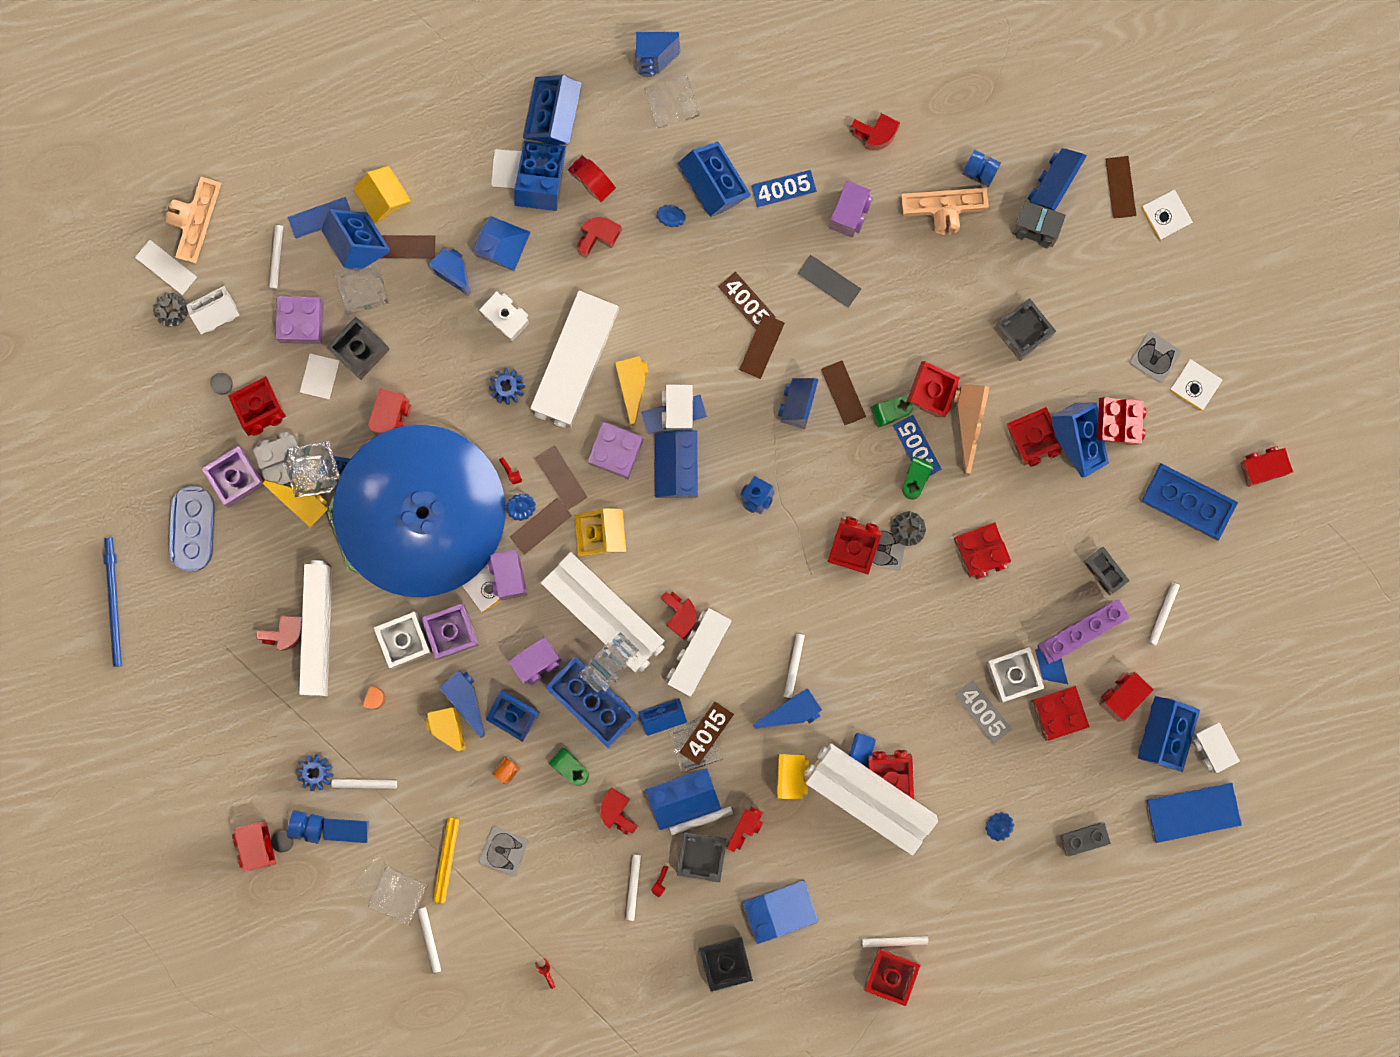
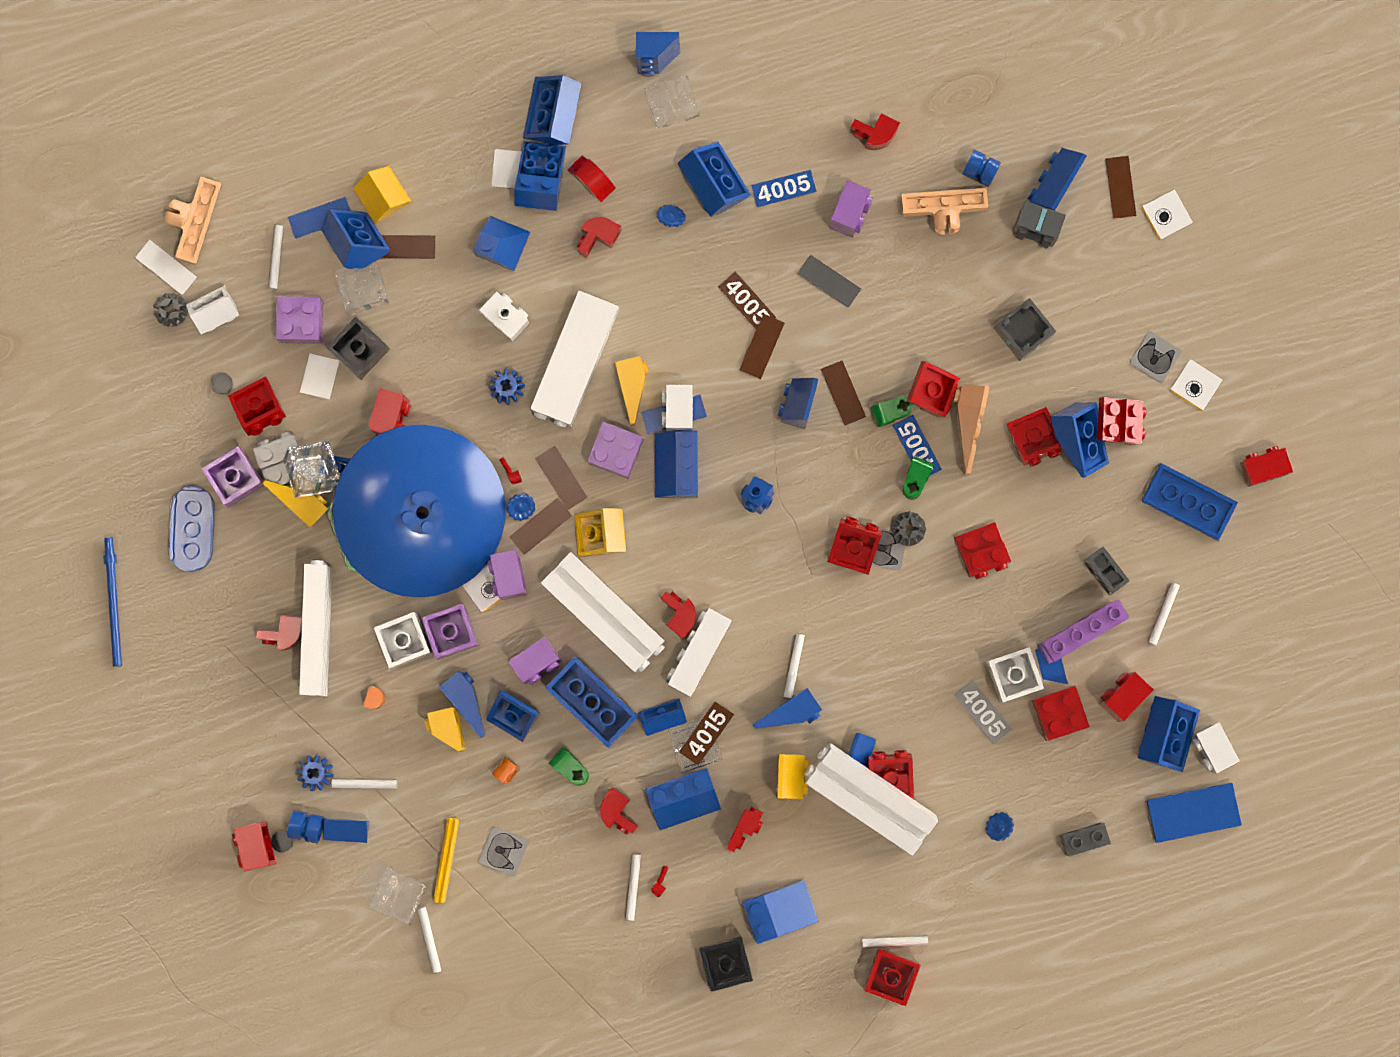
blue slope [428,248,471,296] -> none
red hand [535,958,556,989] -> none
clear container [579,632,639,692] -> none
white bar [669,806,733,835] -> none
dark grey container [677,831,727,882] -> none

